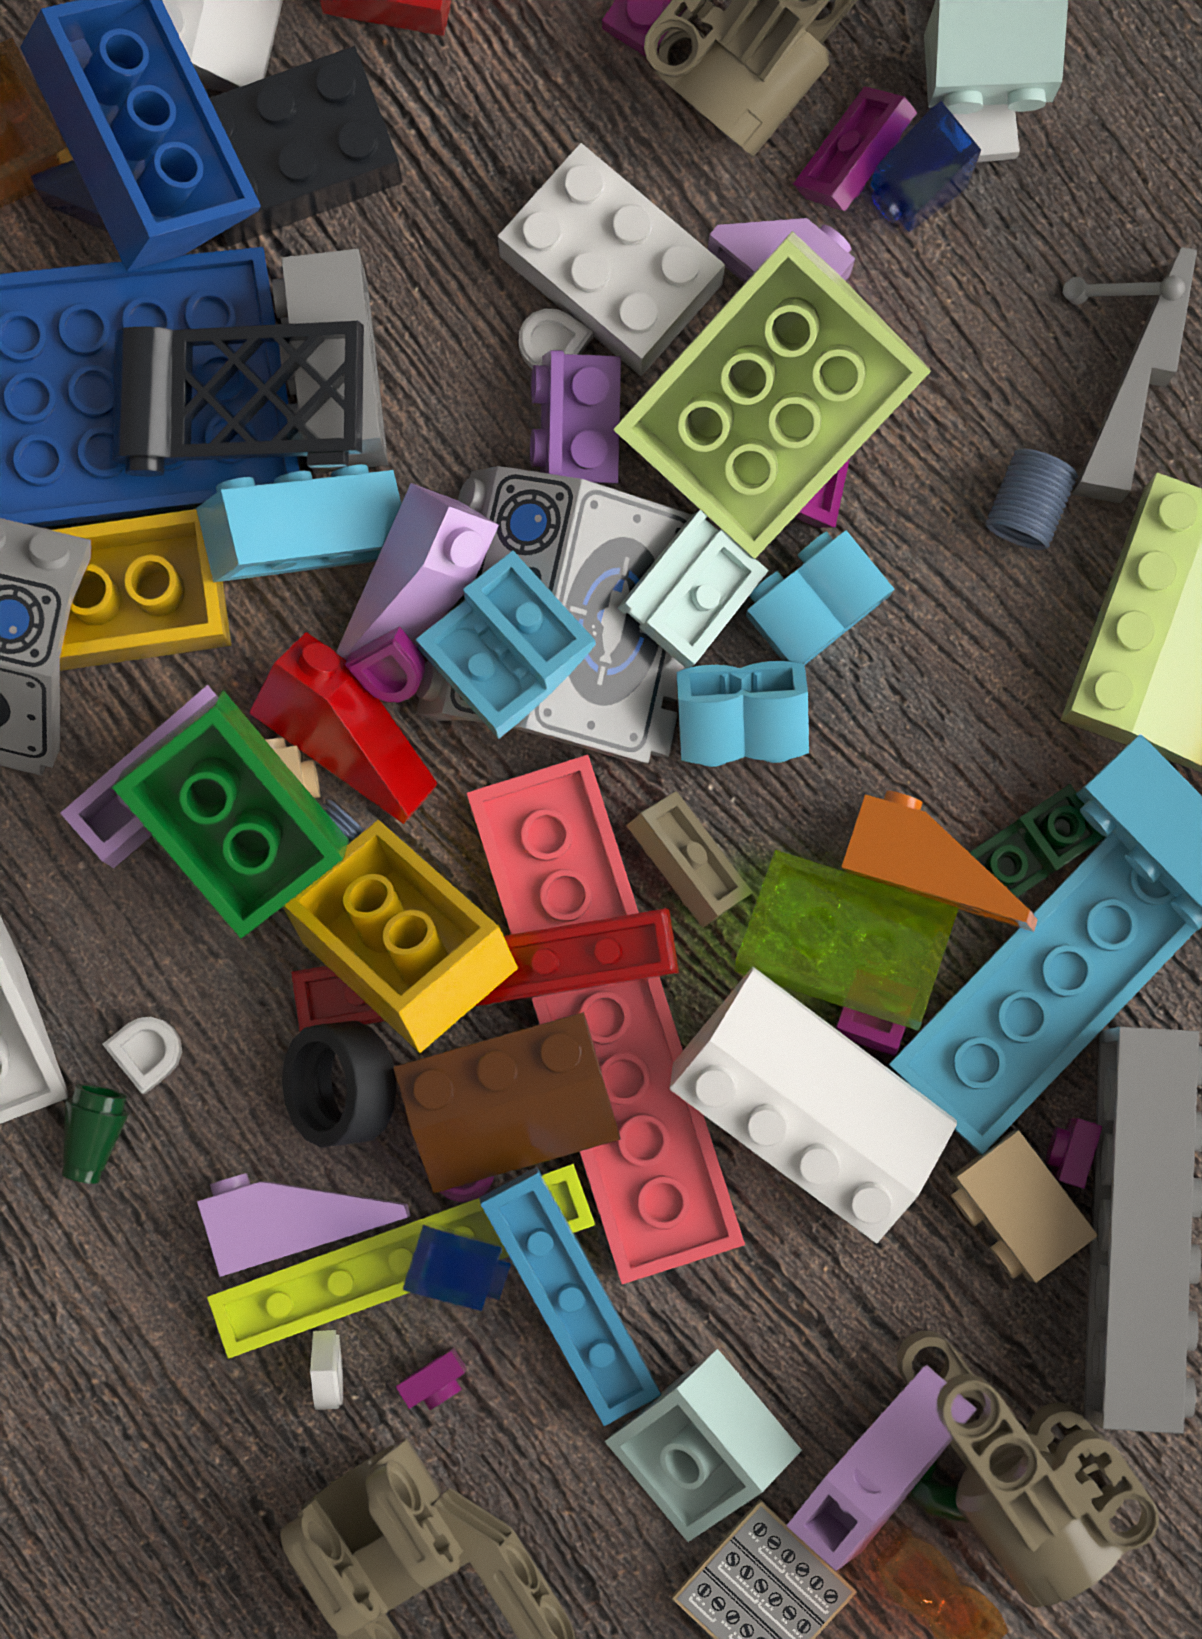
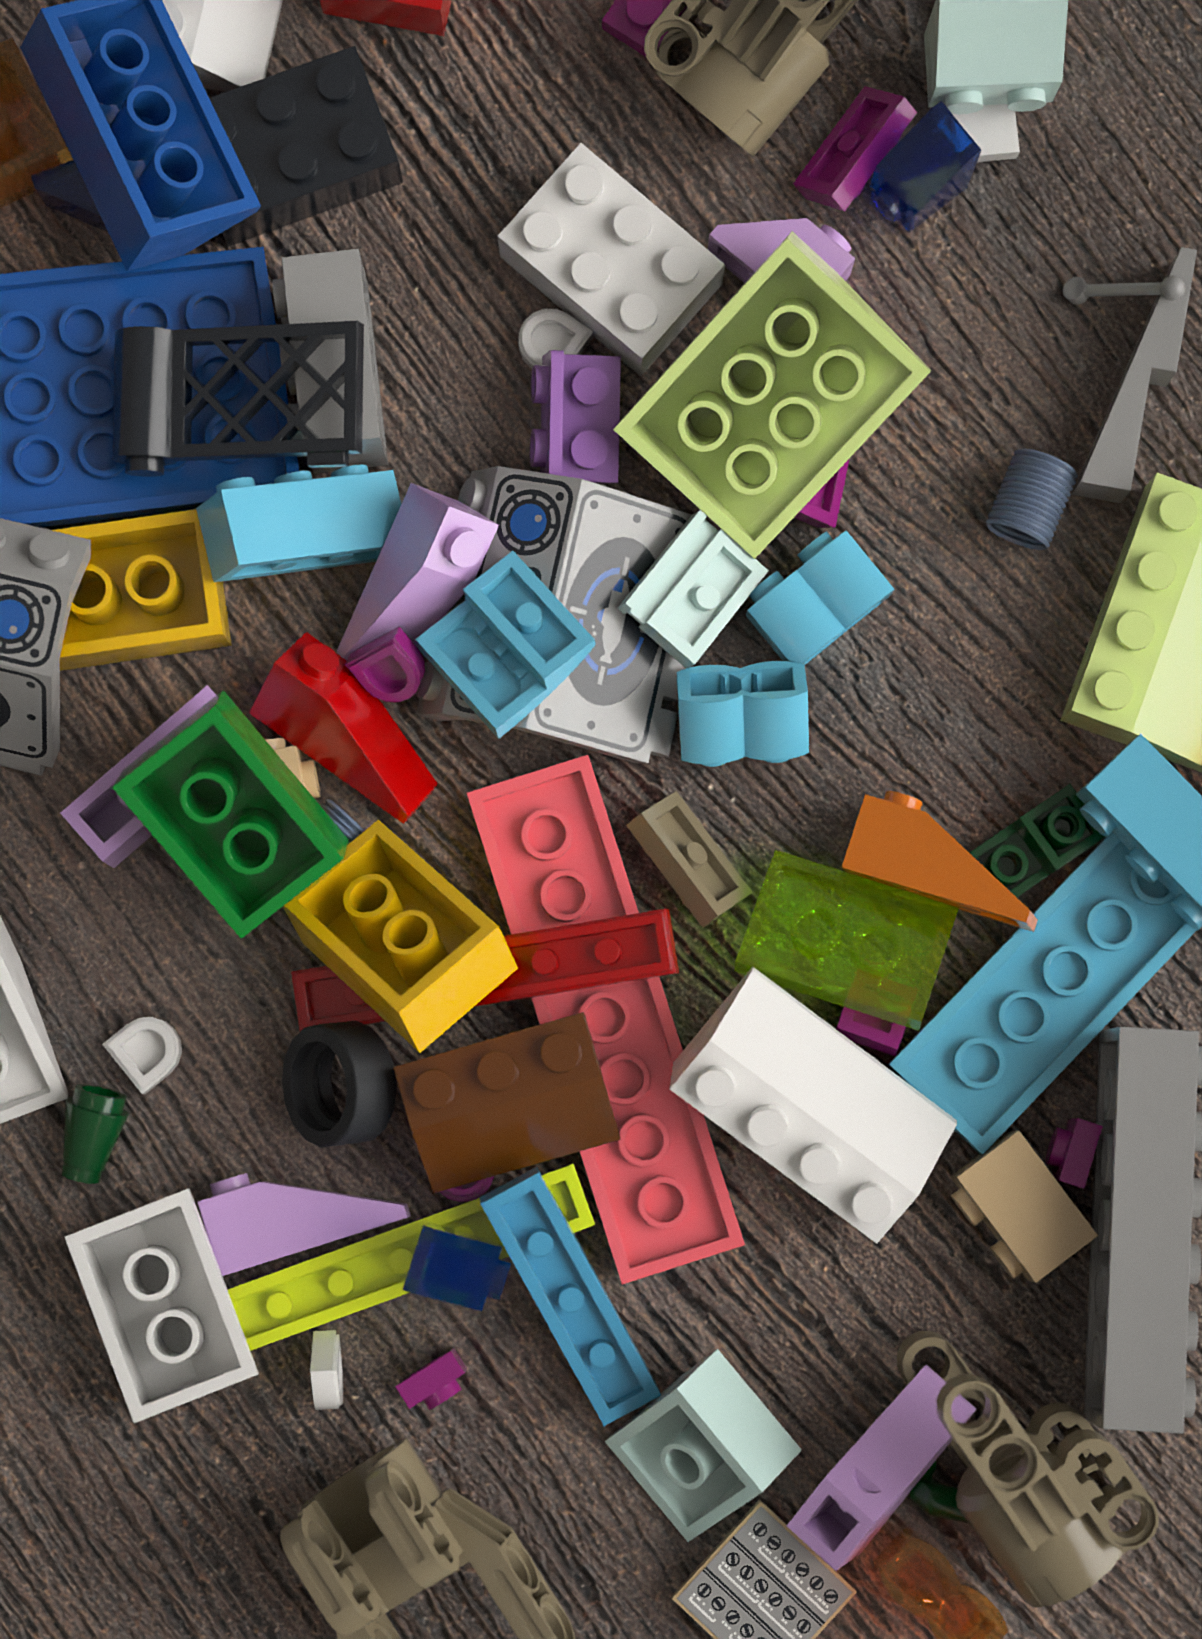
none -> white slope [65,1189,259,1423]

